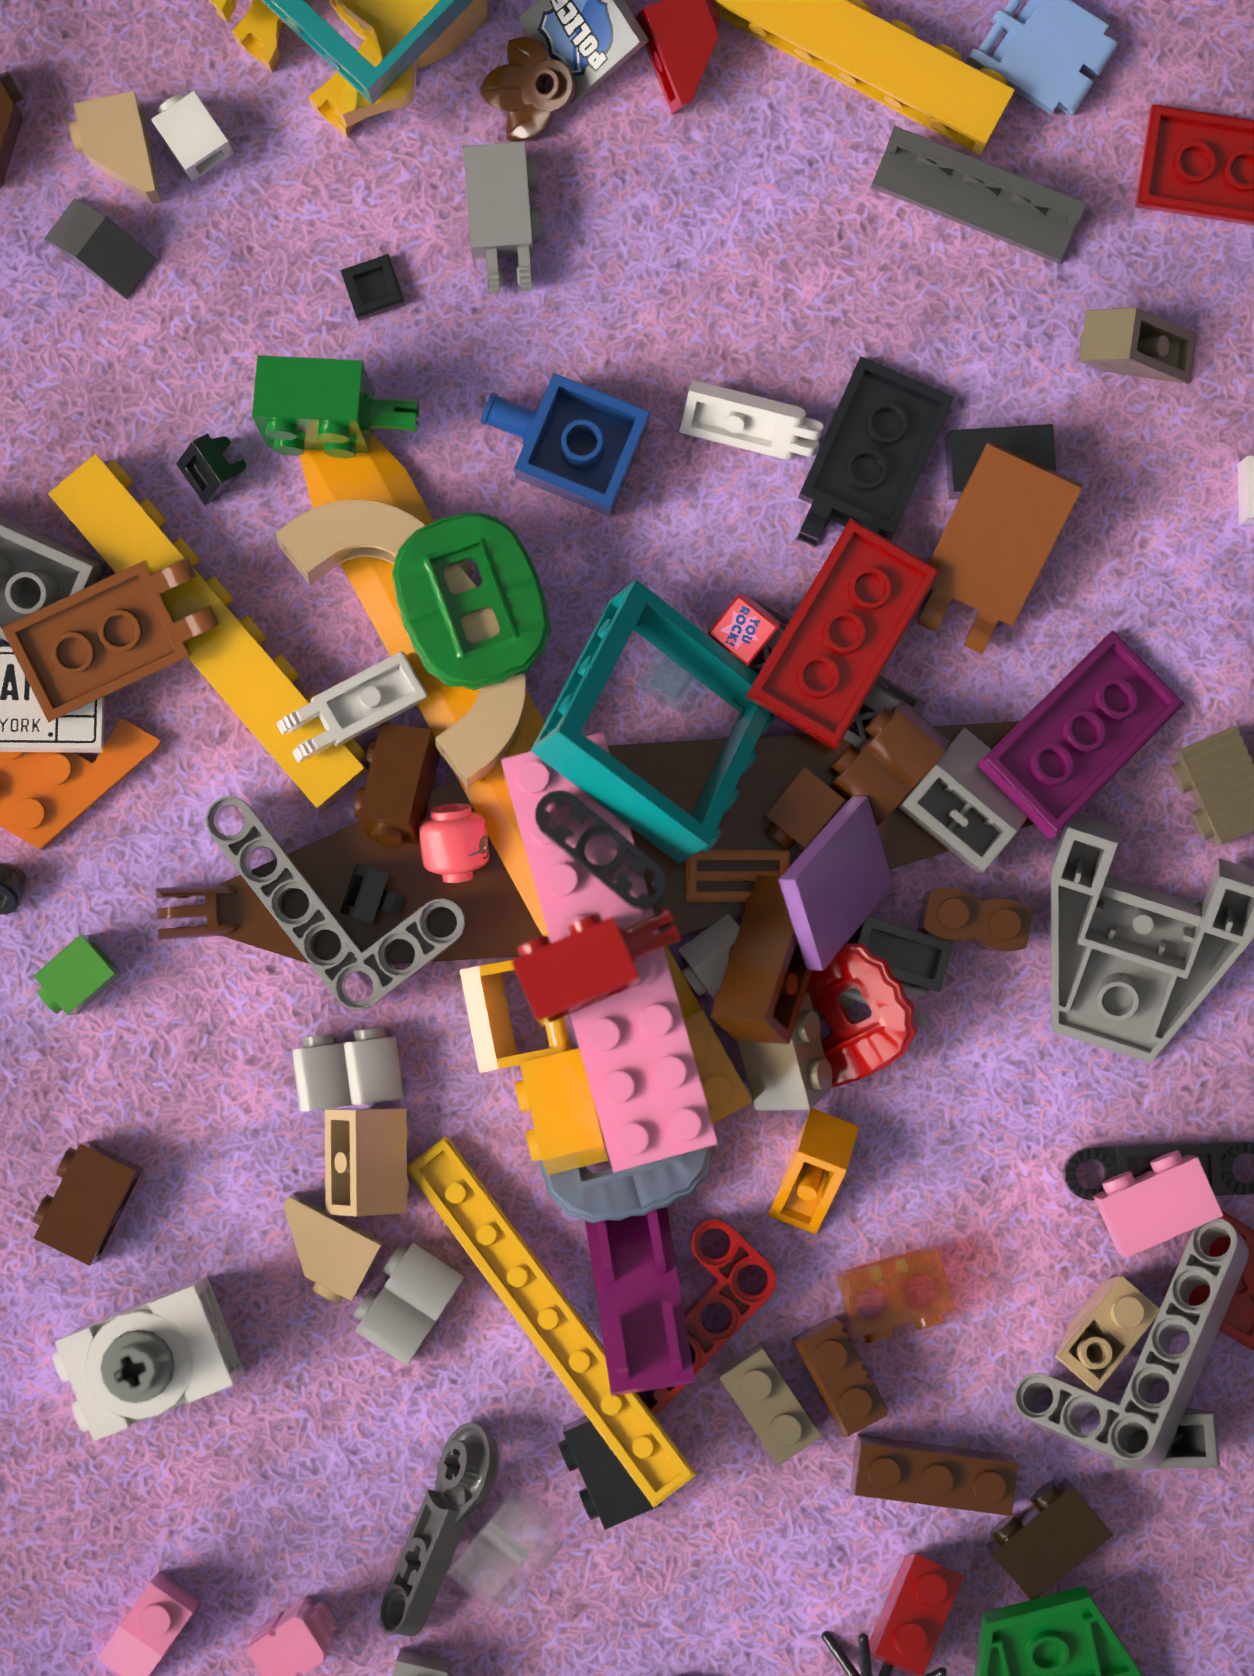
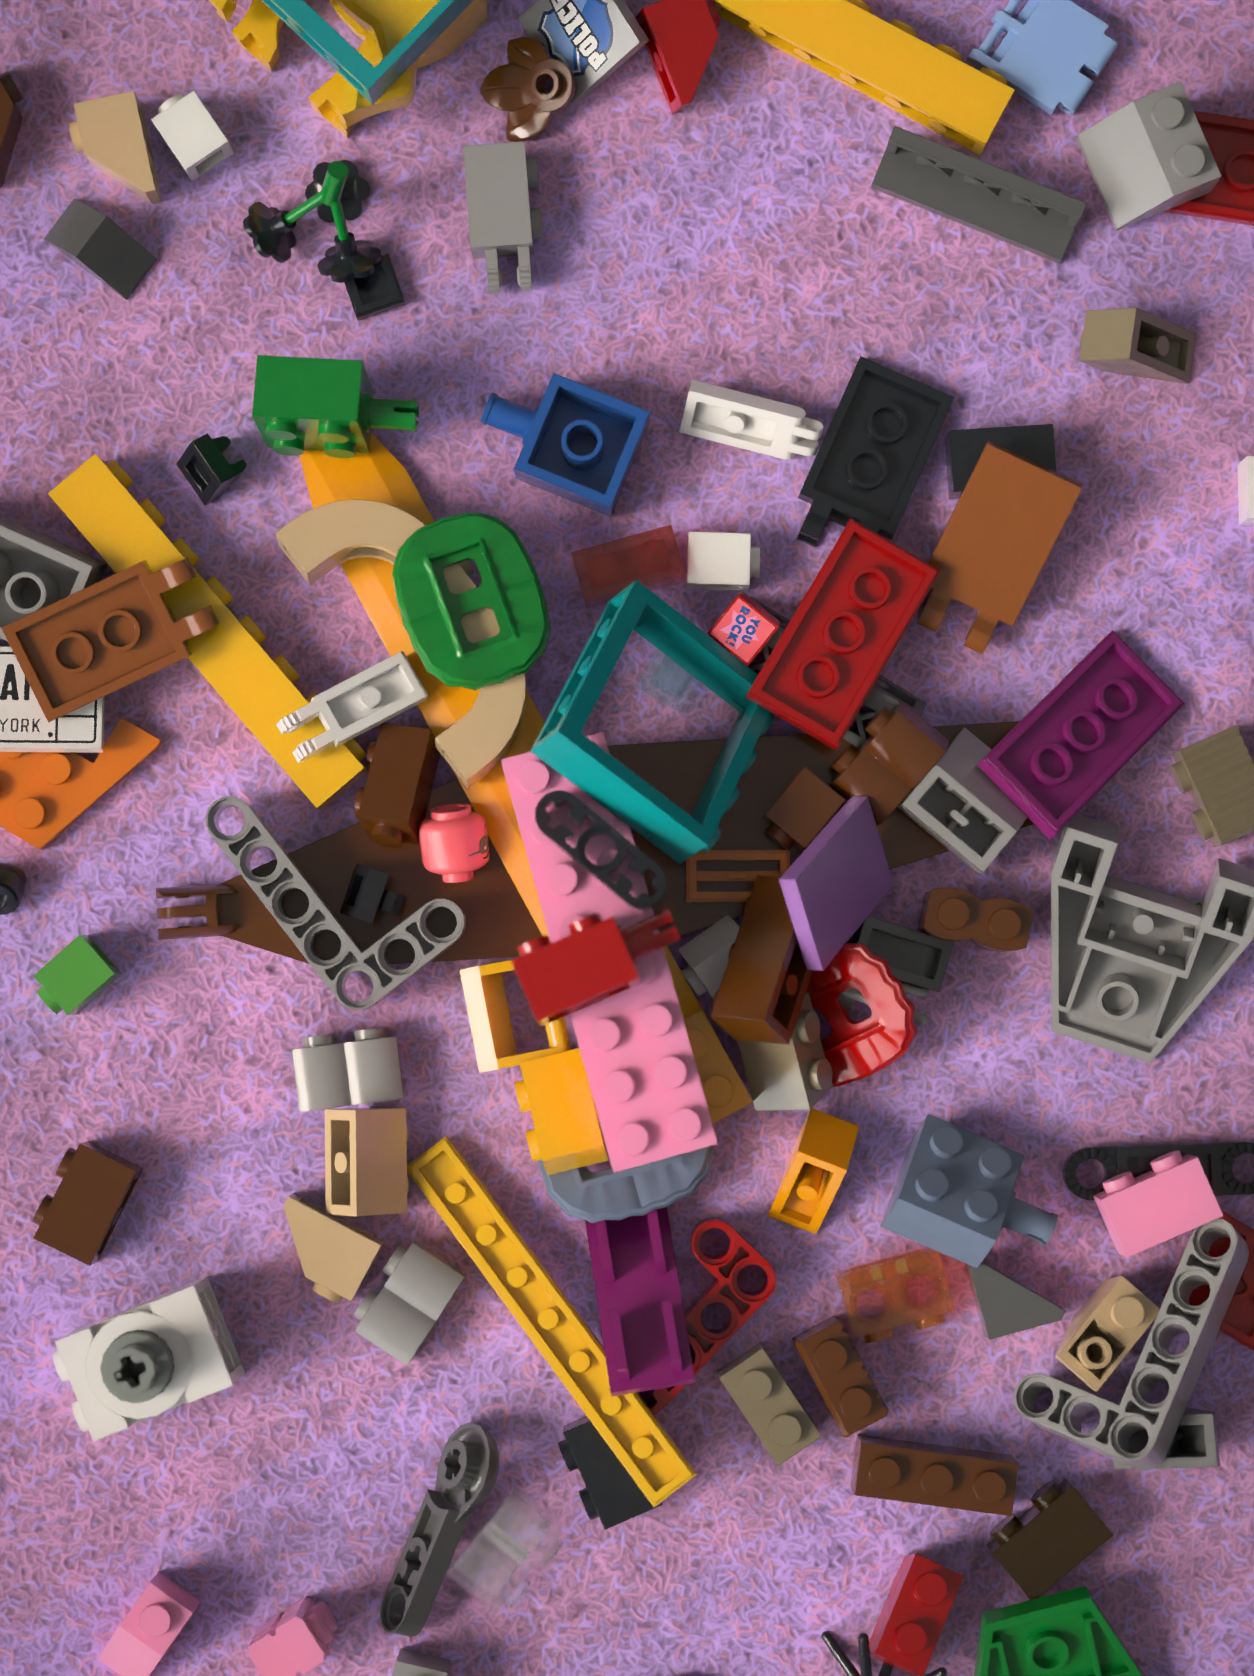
none -> black plant [243,160,382,283]
none -> clear red brick [571,525,685,609]
none -> white brick [686,532,760,591]
none -> sand blue brick [880,1114,1058,1268]
none -> dark grey slope [964,1262,1066,1340]
none -> light grey slope [1076,81,1221,231]

